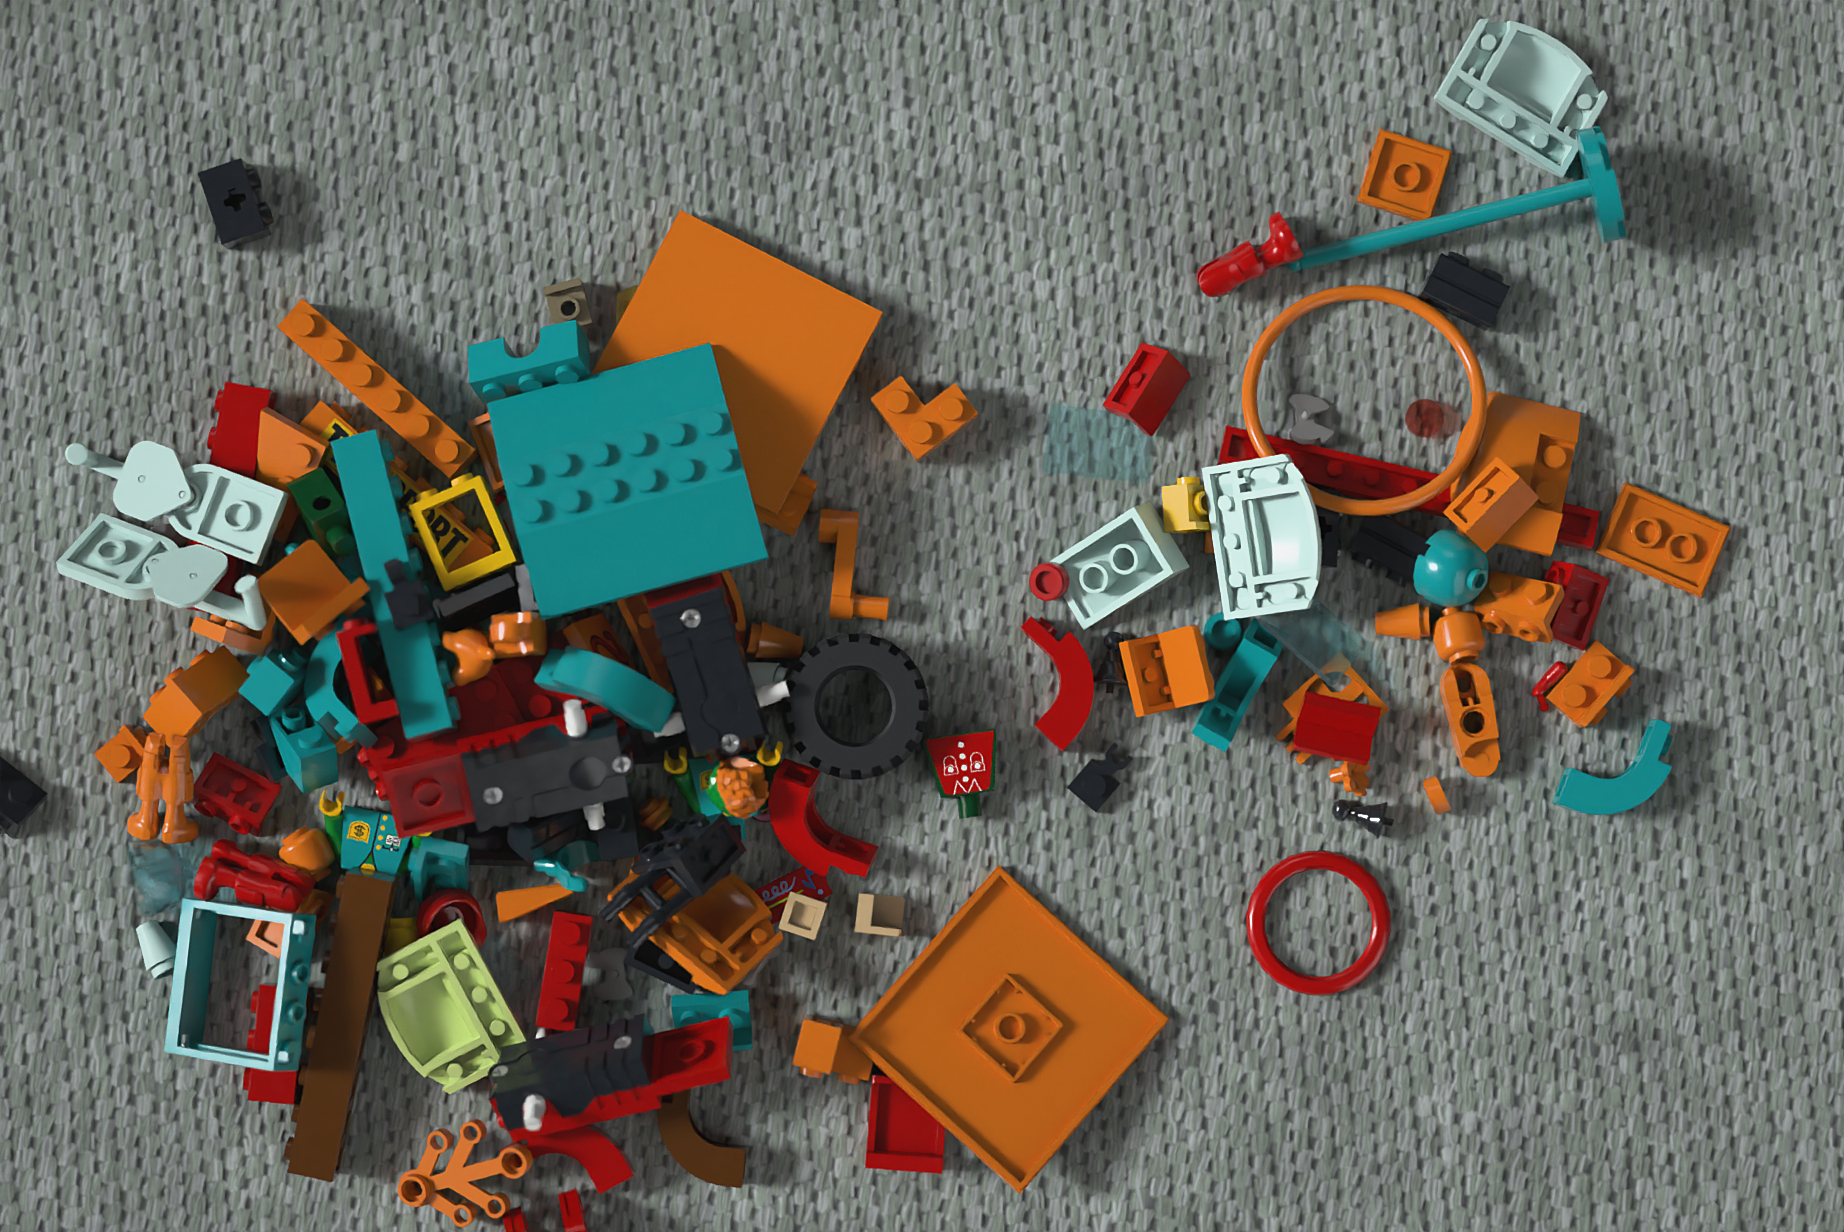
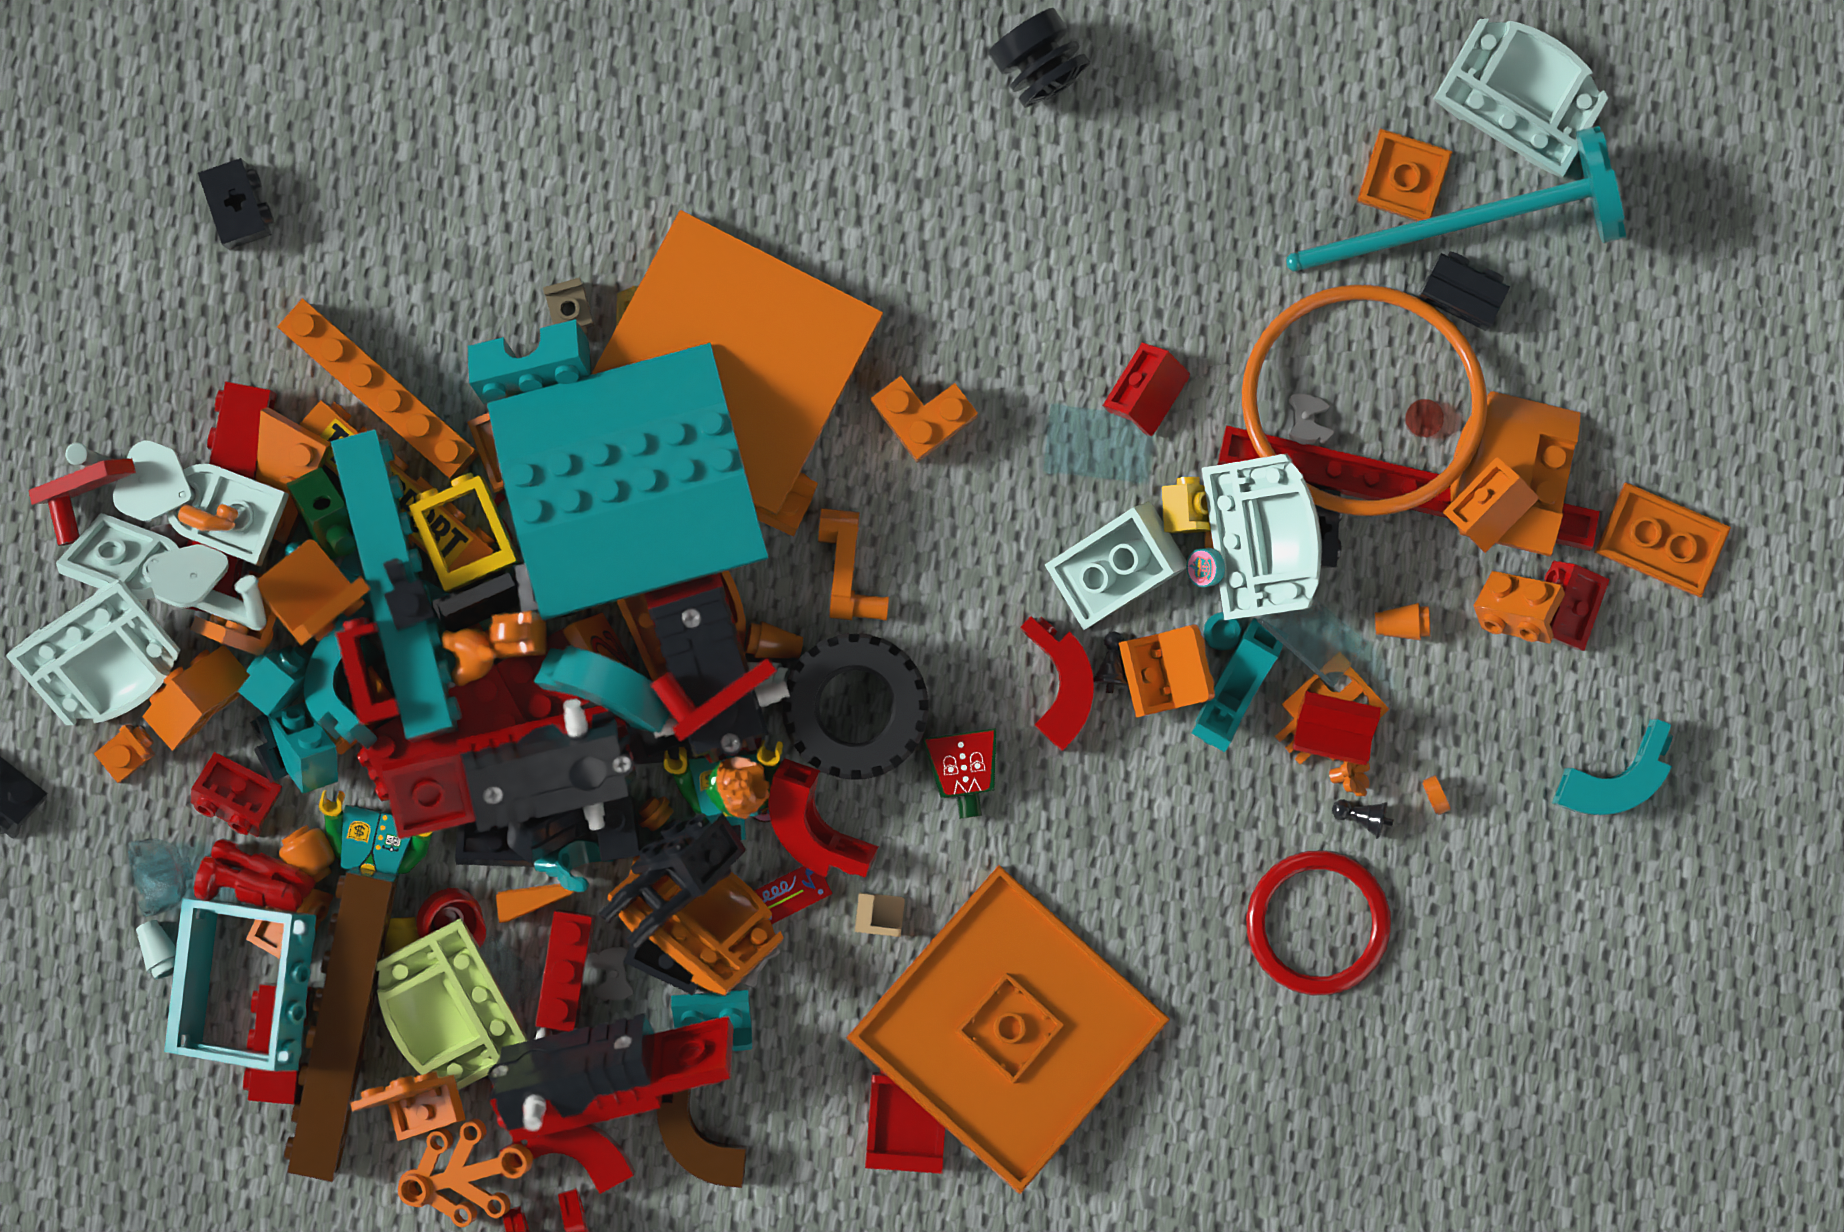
orange piece [127,732,200,844] -> none
teal bracket [408,836,470,902] -> none
tan panel [778,891,828,940] -> none
orange brick [792,1014,873,1085] -> none
red tile [1029,562,1070,601] -> none
black plate [1066,743,1133,812] -> none
red piece [1196,211,1304,298] -> none
black brick [1346,515,1431,588] -> none
teal cylinder [1413,528,1489,608] -> none
orange head [1431,606,1486,666] -> none
orange piece [1440,662,1501,777] -> none
red piece [1532,661,1568,712] -> none
orange bracket [1545,640,1635,728] -> none
none -> light aqua slope [6,579,180,725]
none -> red piece [28,458,136,546]
none -> orange arm [178,504,238,531]
none -> orange bracket [350,1071,466,1141]
none -> red piece [651,658,777,741]
none -> black wheel [988,8,1090,108]
none -> tile [1186,548,1225,587]

